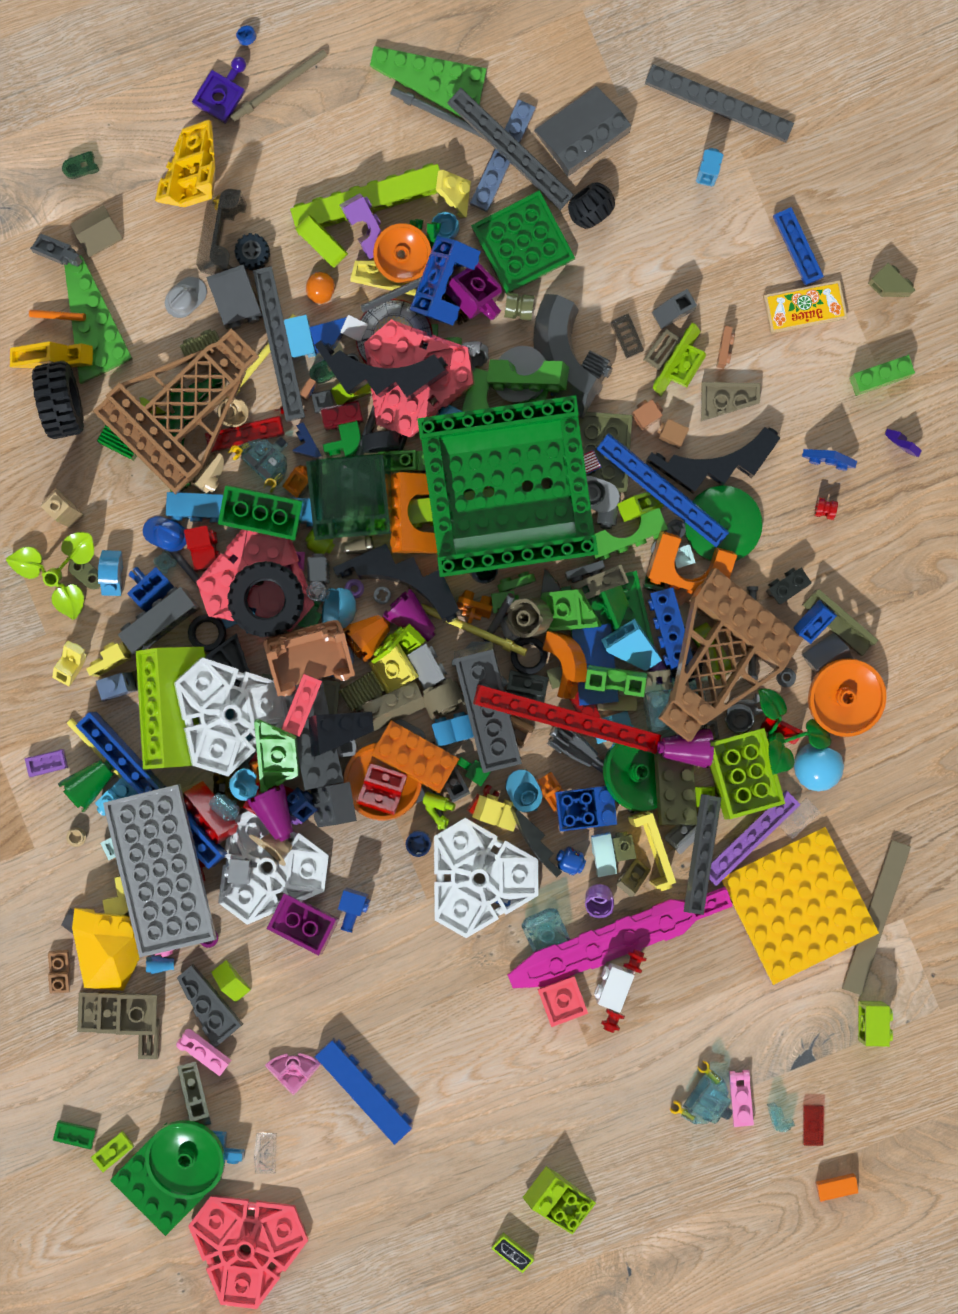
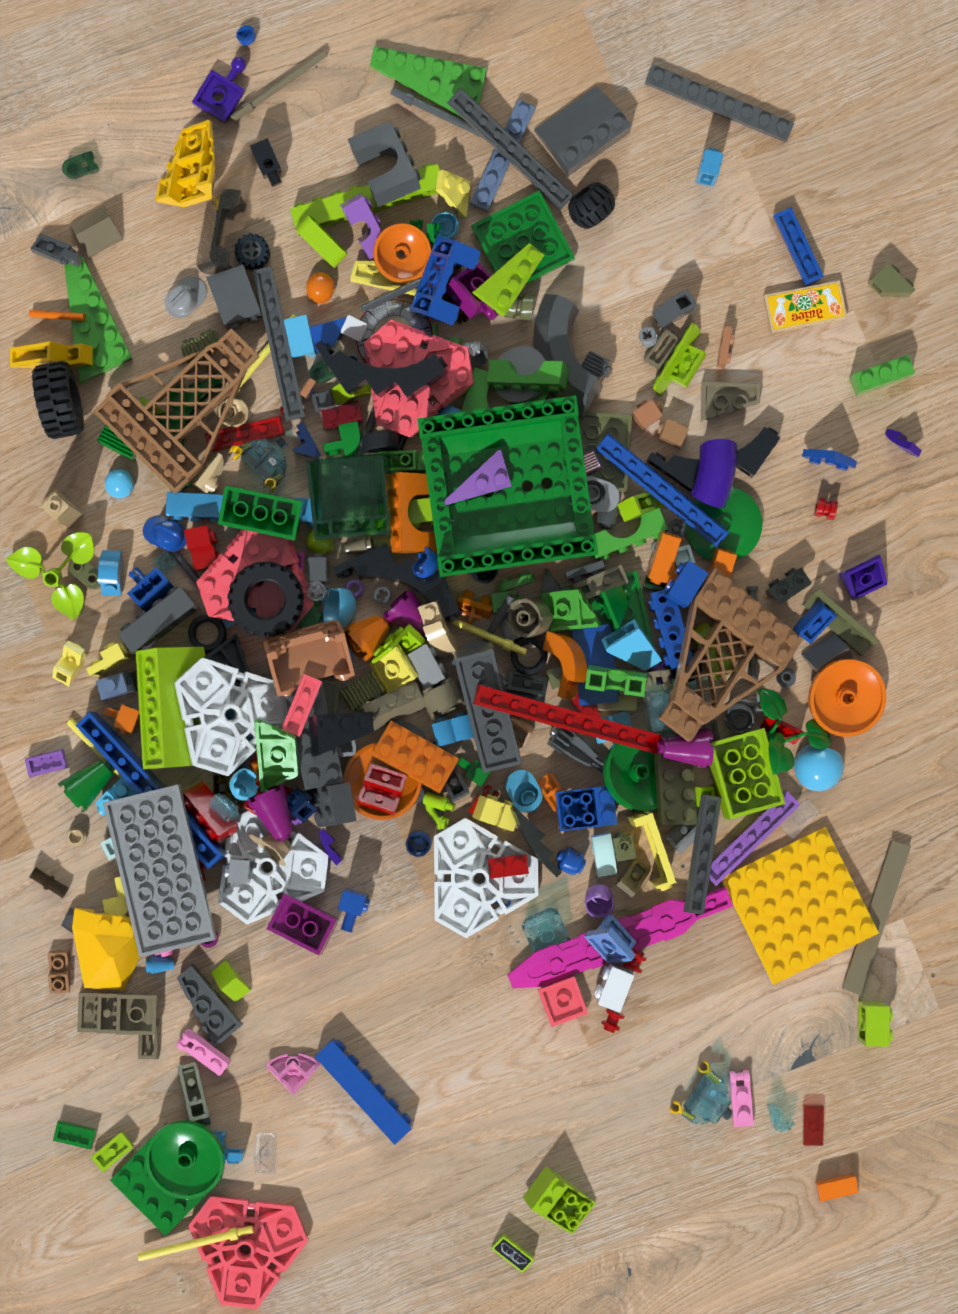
orange bracket [282,465,315,498] -> none
clear smoke slope [610,313,644,359] -> none
none -> dark brown pin [29,867,69,898]
none -> orange brick [104,704,140,735]
none -> medium azure hair [105,468,134,499]
none -> light yellow bar [138,1225,254,1261]
none -> black torso [250,138,282,187]
none -> dark purple slope [319,828,343,866]
none -> dark grey arch [348,121,422,207]
none -> blue hair [412,547,438,578]
none -> tan arch [418,600,461,658]
none -> medium lavender wing [444,450,511,505]
none -> lime wing [472,243,544,317]
none -> red plate [487,854,529,879]
none -> medium blue bracket [584,914,636,964]
none -> light grey bush [639,327,658,347]
none -> blue brick [664,560,708,608]
none -> dark purple brick [691,439,737,508]
none -> dark purple slope [839,555,887,601]

